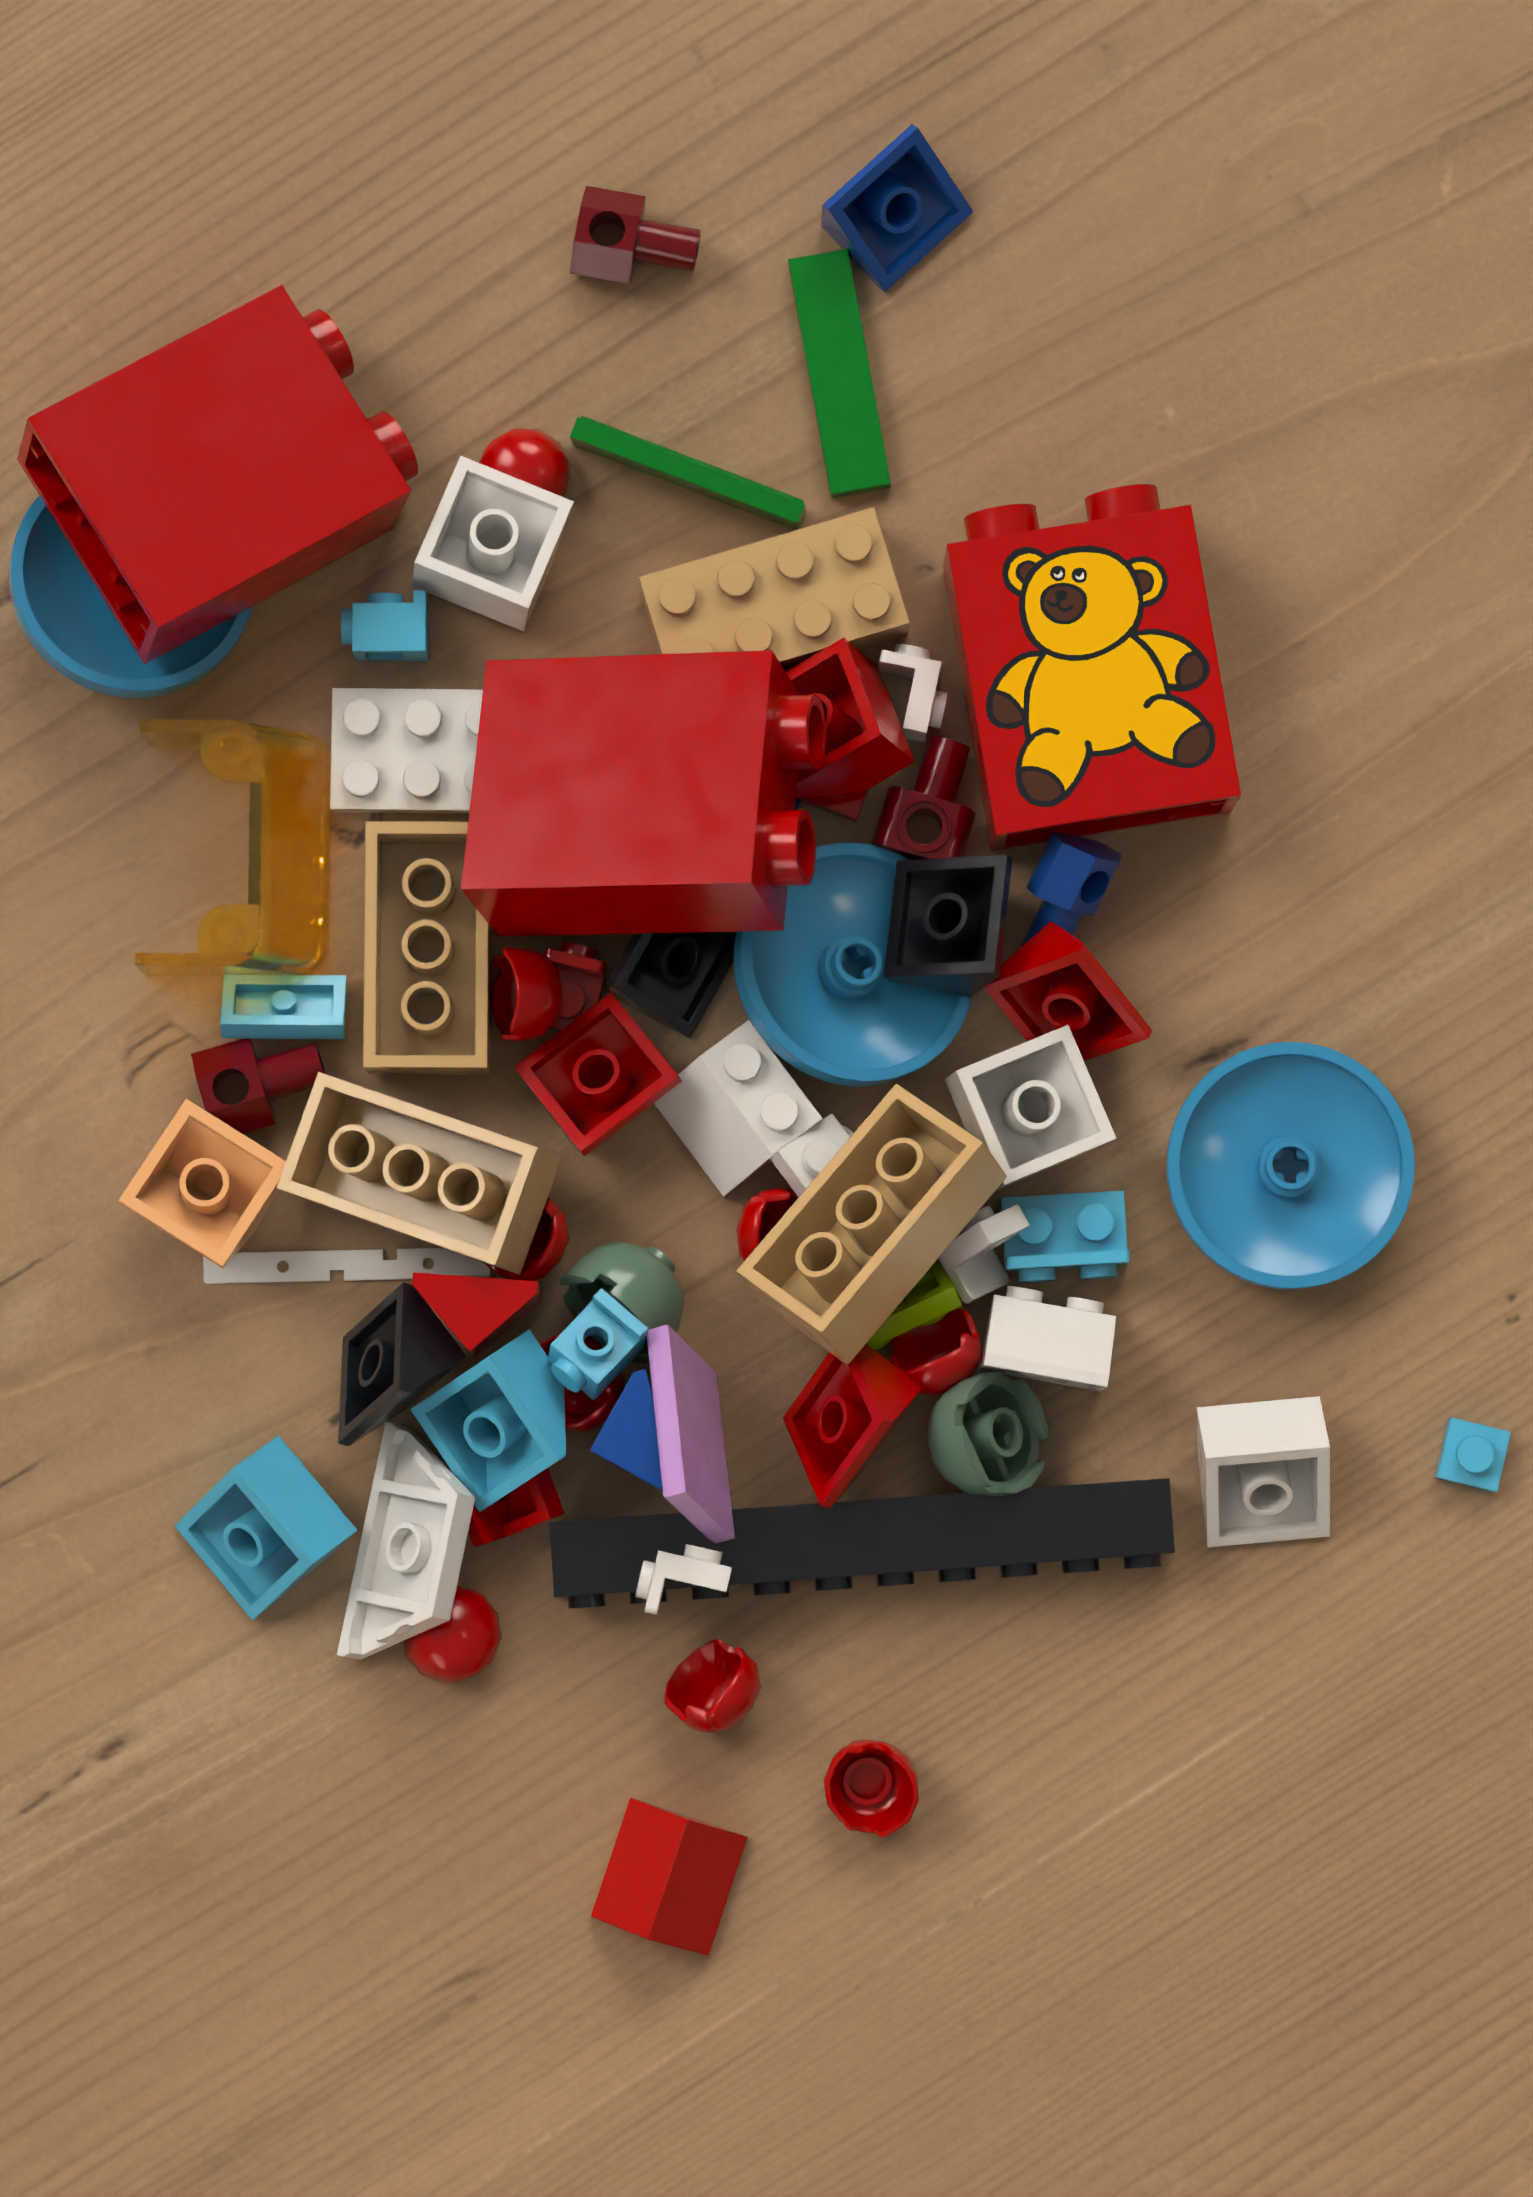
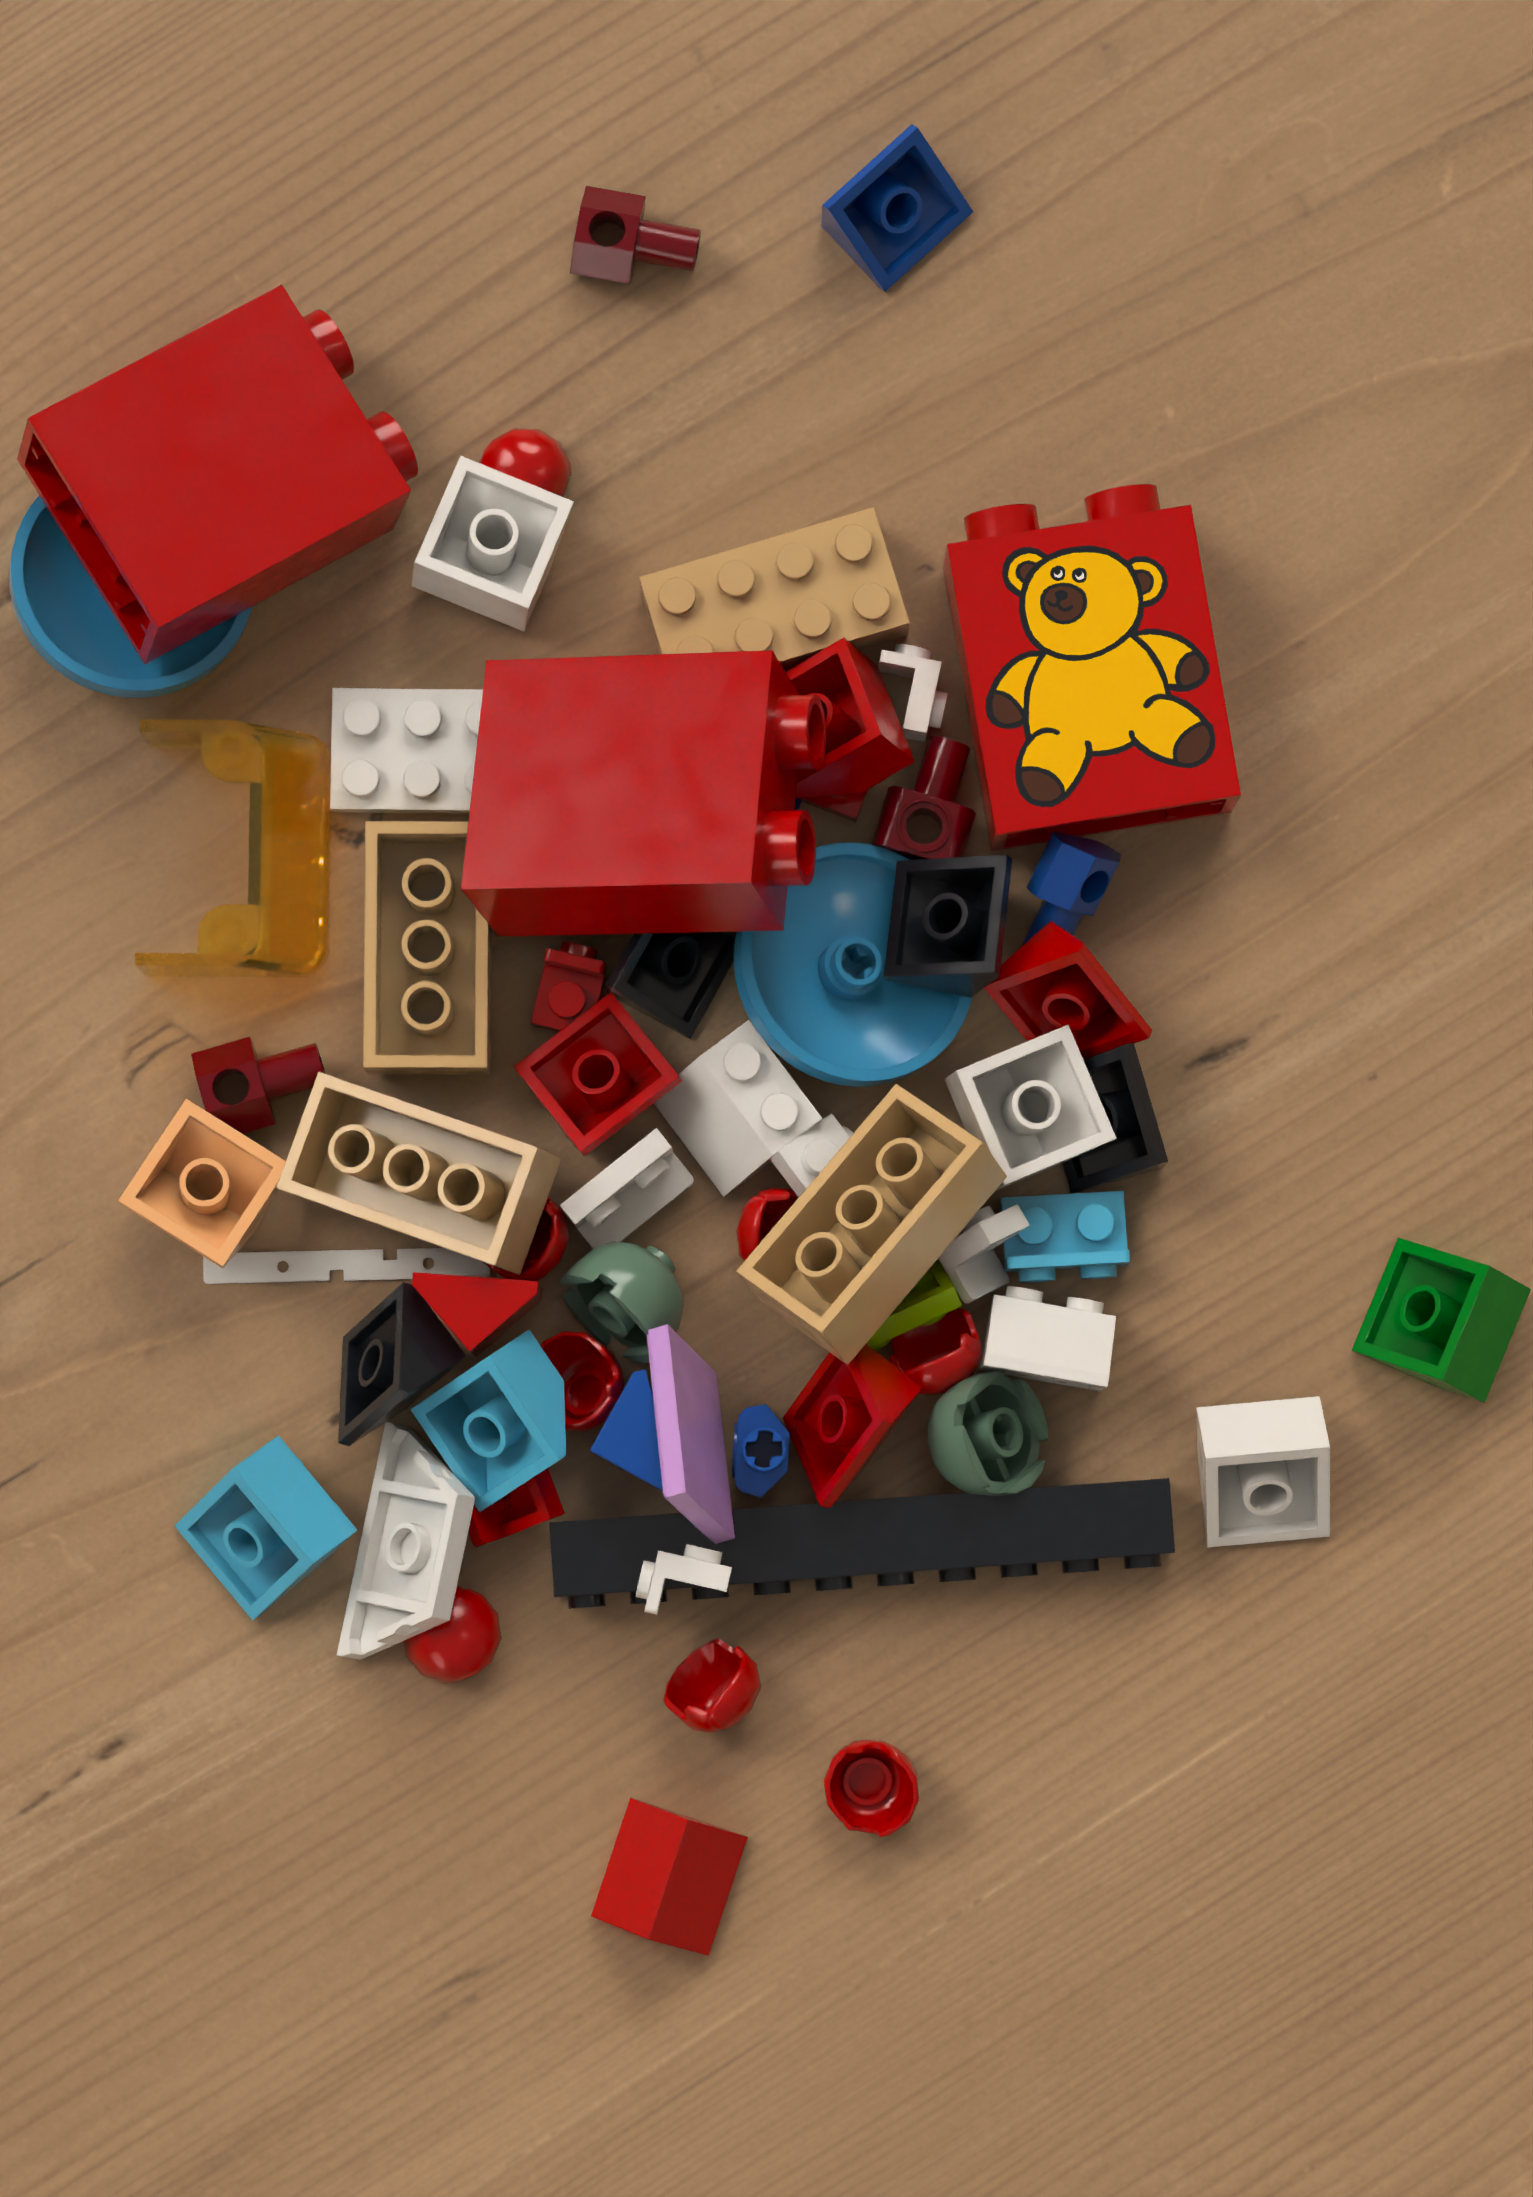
plate [220,974,348,1040] -> none
medium azure brick [341,590,429,661] -> none
red hair [490,947,562,1041] -> none
medium azure brick [547,1288,648,1400] -> none
green tile [570,415,806,530] -> none
green tile [788,249,891,498] -> none
dark azure dish [1166,1042,1415,1290] -> none
medium azure plate [1434,1417,1511,1492] -> none
none -> white bracket [560,1128,694,1249]
none -> blue piece [732,1404,790,1499]
none -> black slope [1063,1043,1168,1194]
none -> green slope [1352,1237,1531,1403]

